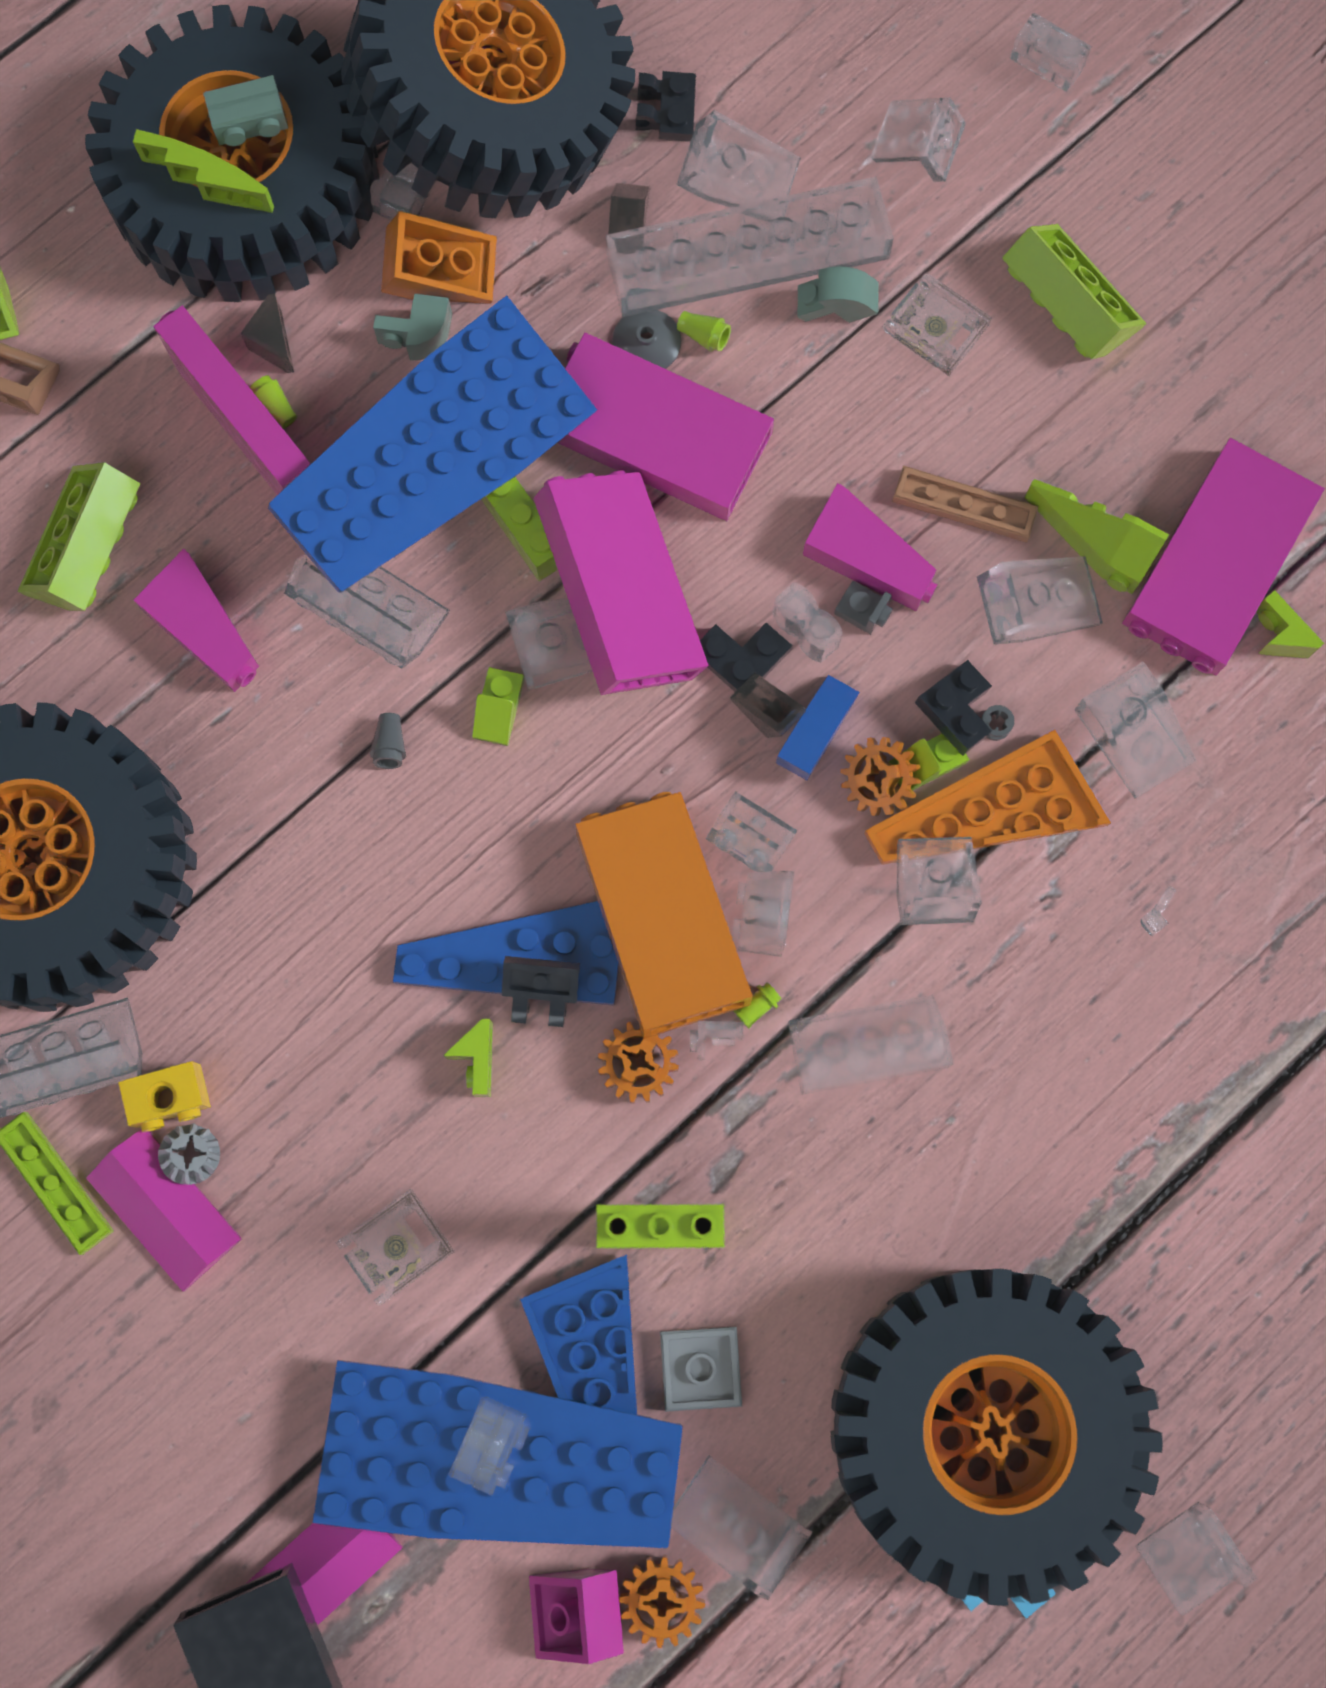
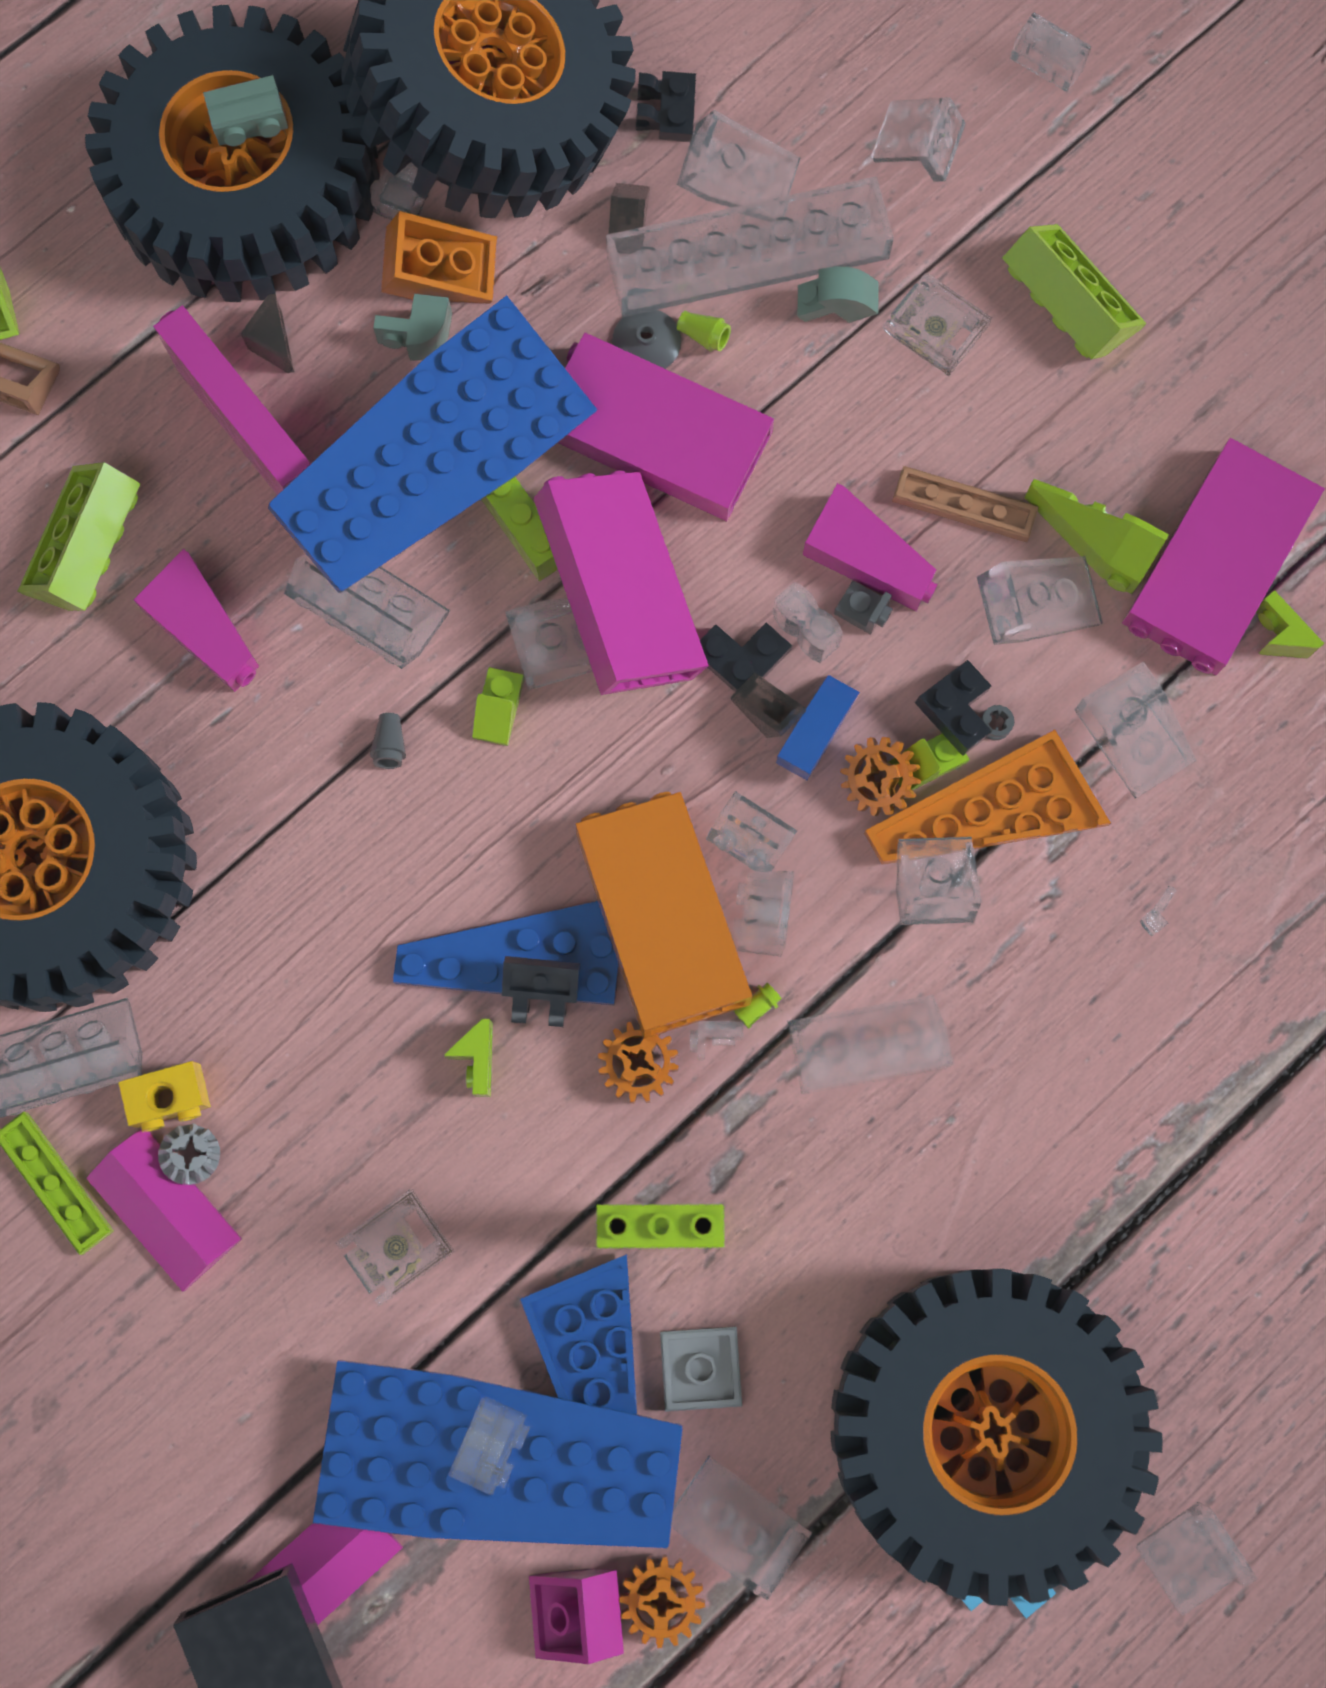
lime slope [133,129,274,213] -> none
lime cone [249,375,297,429] -> none

